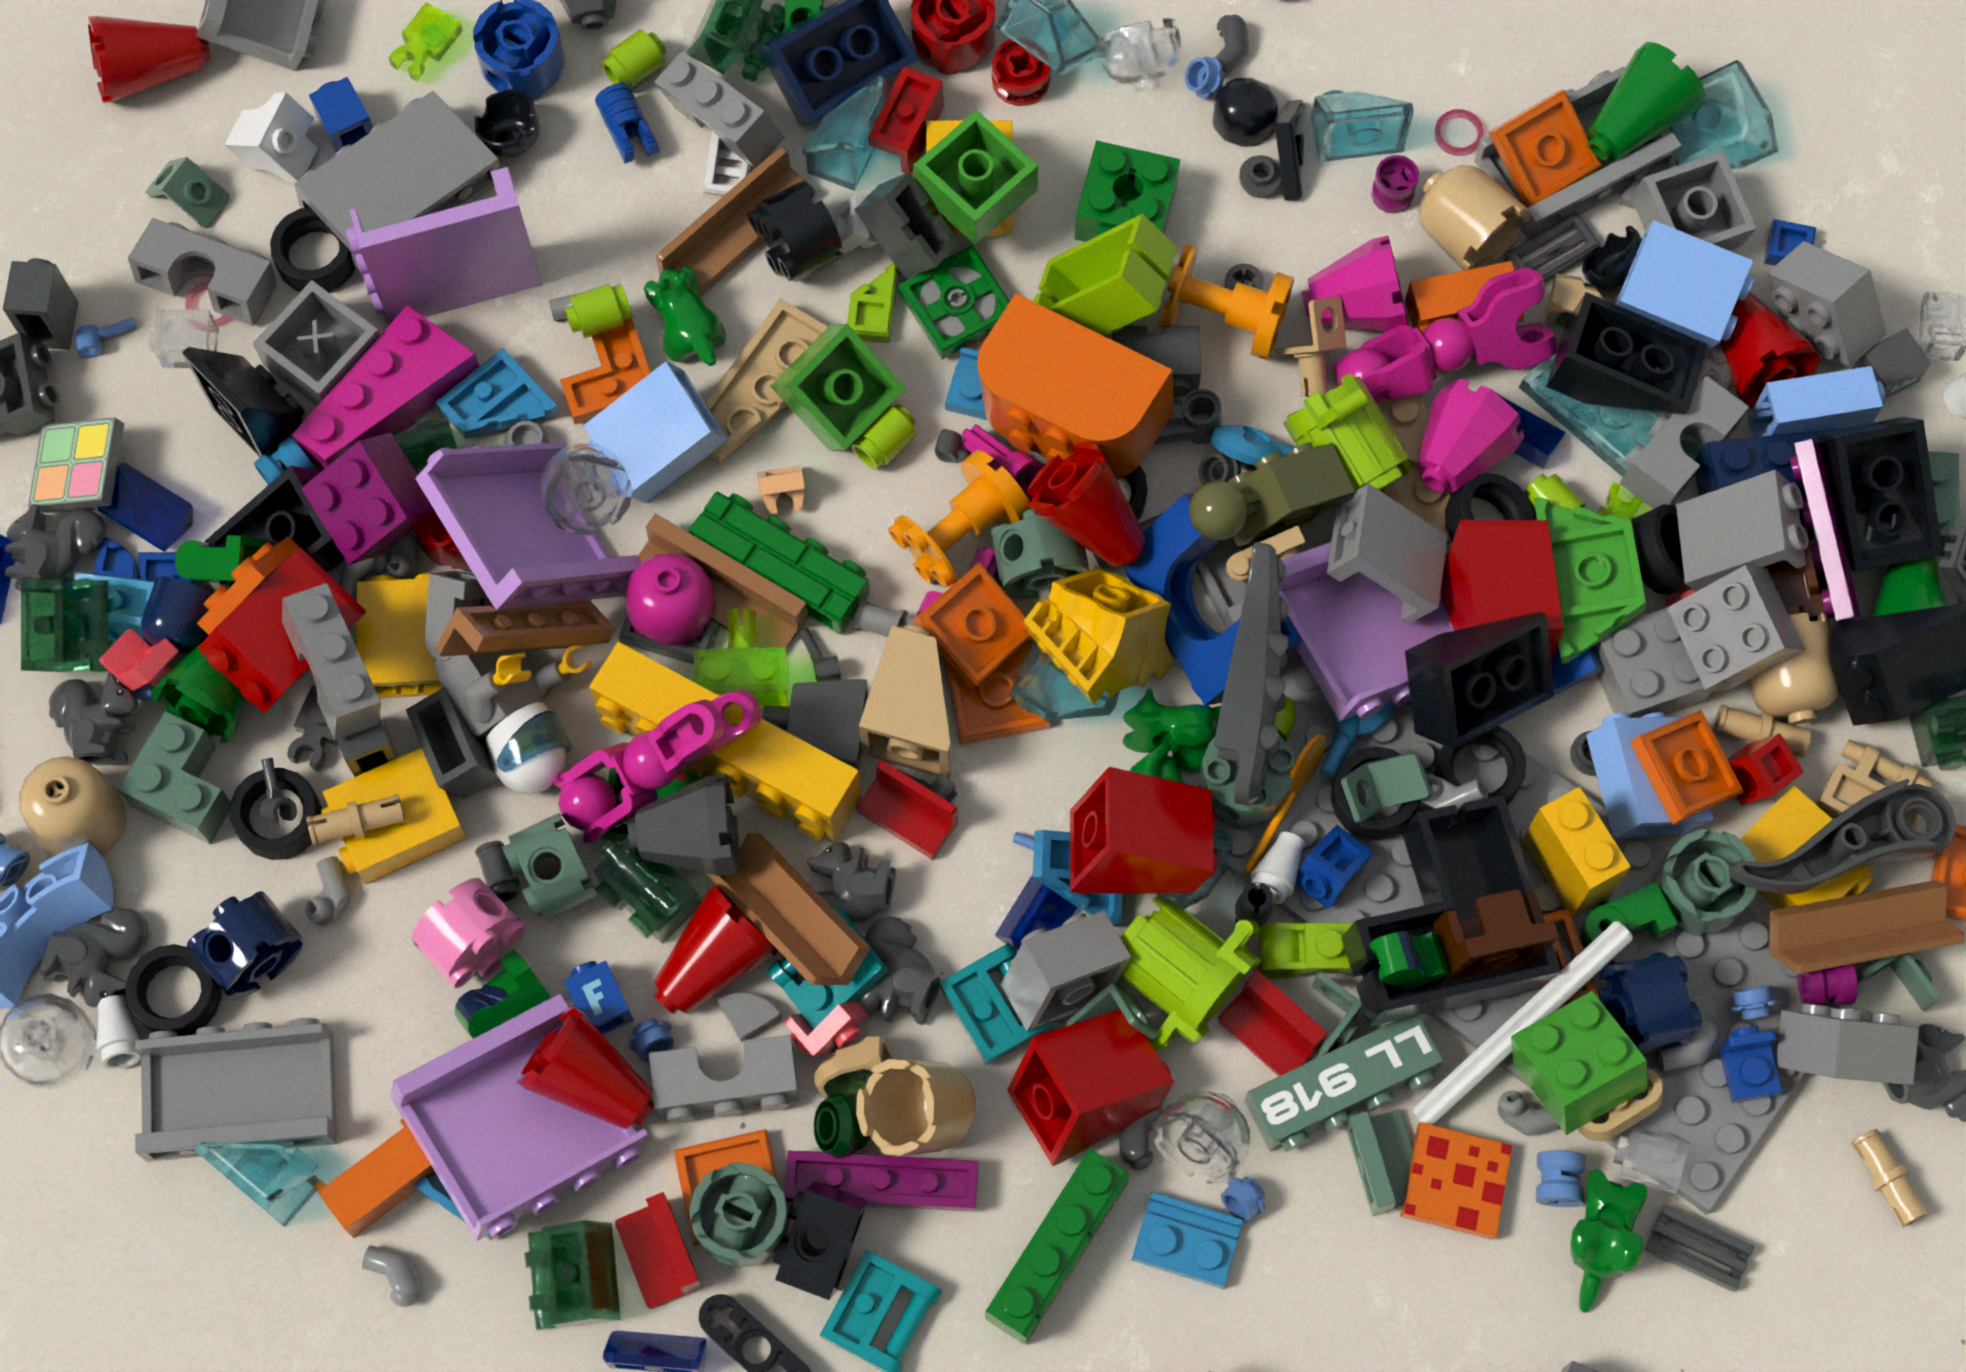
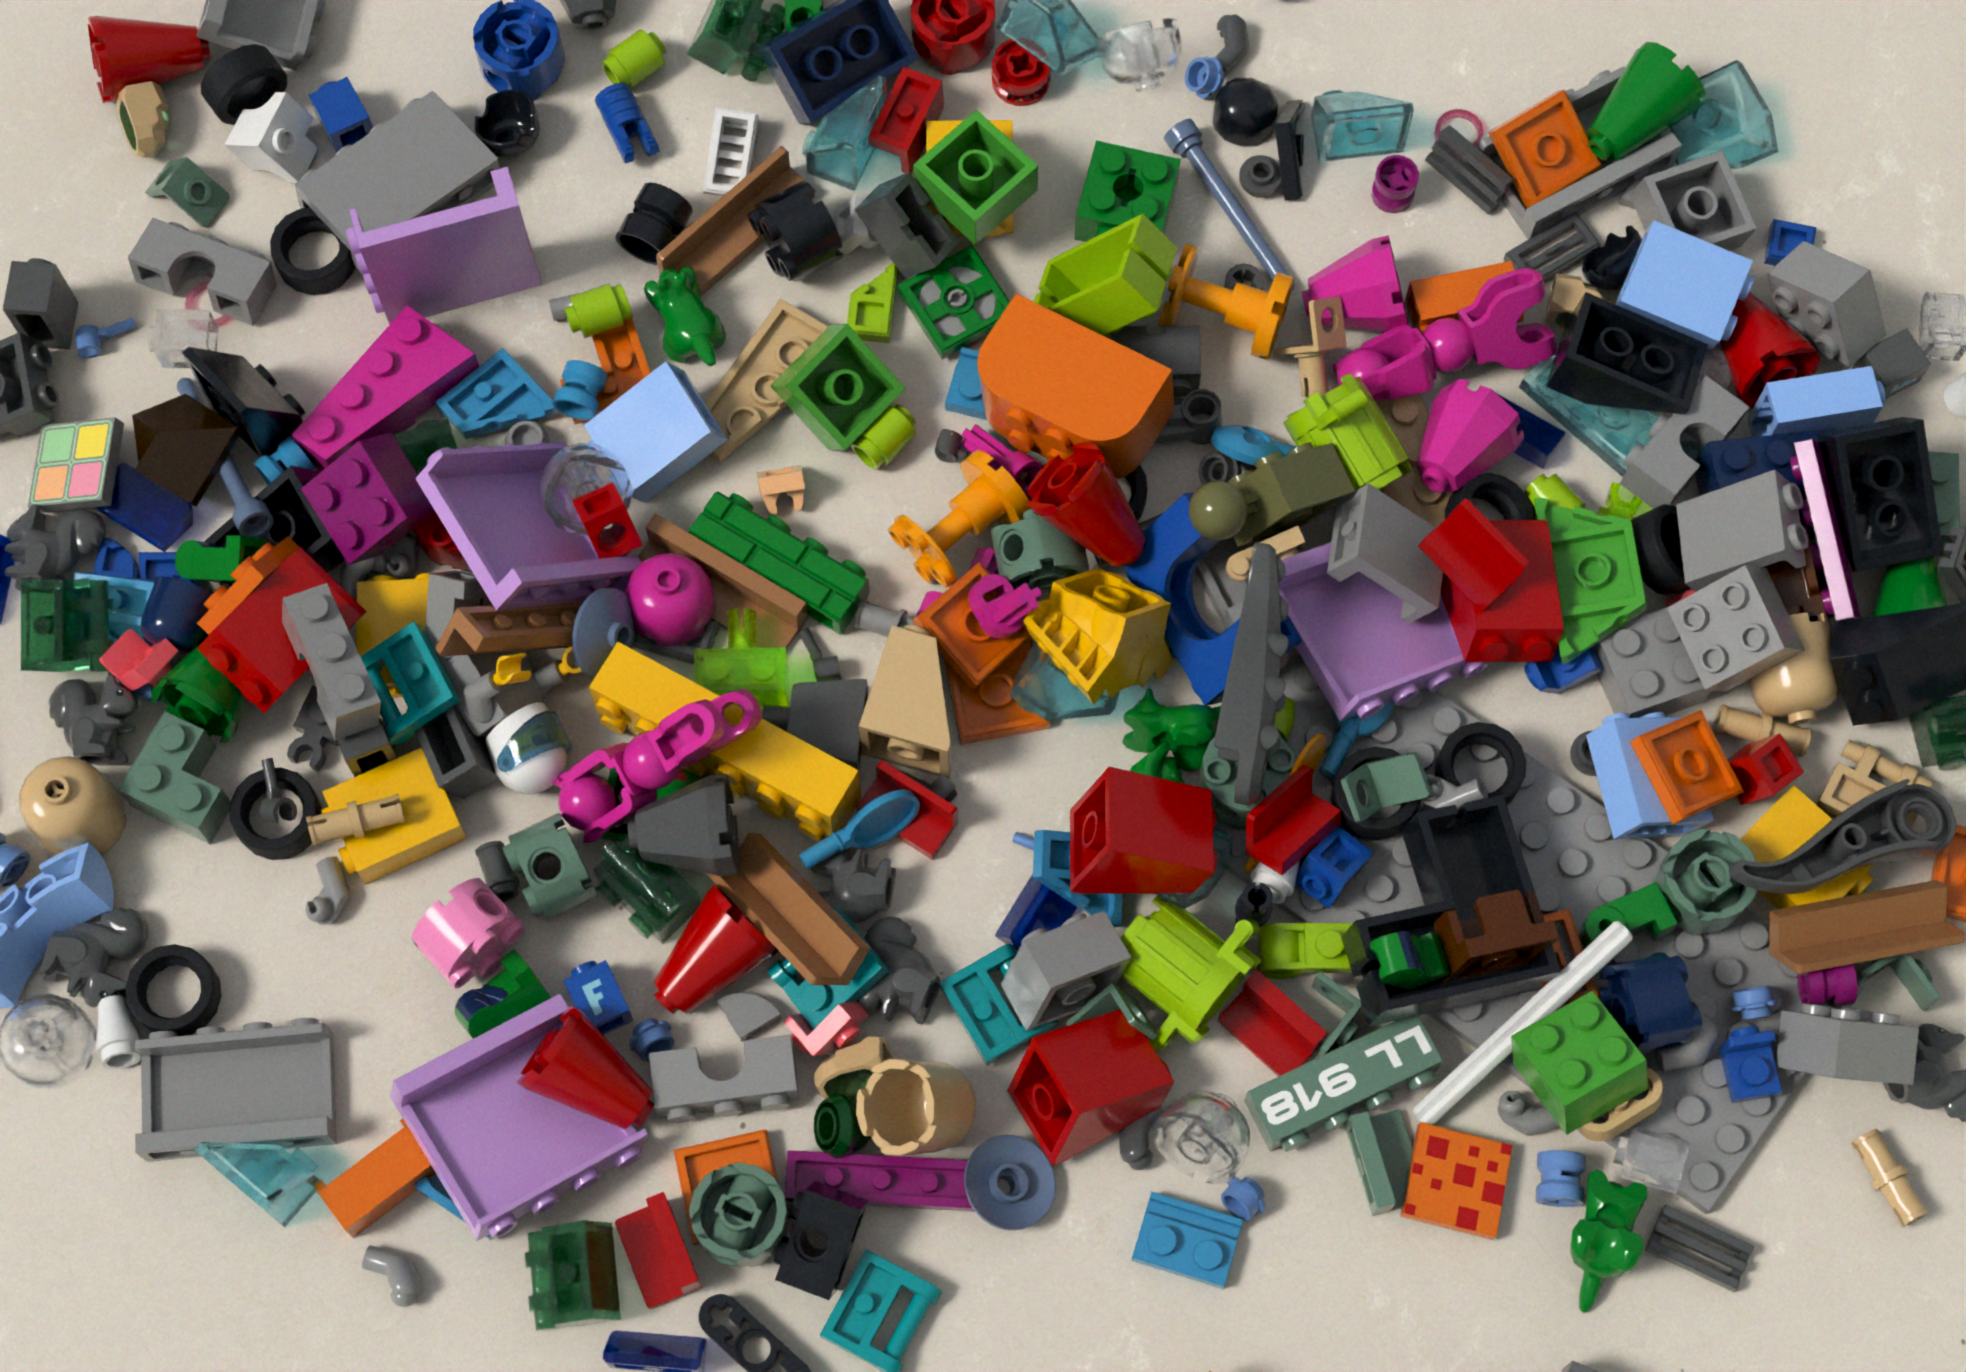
dark blue brick [187,891,303,999] -> none
light grey brick [252,280,380,406] -> none
clear neon green plate [388,2,463,81] -> none
light grey arch [654,50,785,168] -> none
green brick [985,1149,1130,1345] -> none
black slope [1405,612,1554,749] -> none
tan cylinder [1419,165,1531,270] -> none
yellow brick [1522,786,1631,918] -> none
none -> tan rock [116,81,170,158]
none -> dark brown slope [132,394,243,507]
none -> sand blue piece [177,377,274,538]
none -> black tyre [201,44,287,125]
none -> teal plate [361,621,461,745]
none -> dark azure wheel [552,360,608,420]
none -> red brick [572,482,643,559]
none -> sand blue dish [572,588,636,678]
none -> black wheel [615,182,693,265]
none -> dark azure piece [798,789,920,870]
none -> sand blue dish [964,1135,1056,1231]
none -> dark pink piece [968,574,1042,639]
none -> sand blue piece [1164,119,1295,291]
none -> red panel [1246,764,1341,875]
none -> red panel [1418,498,1530,612]
none -> dark grey tile [1425,125,1514,215]

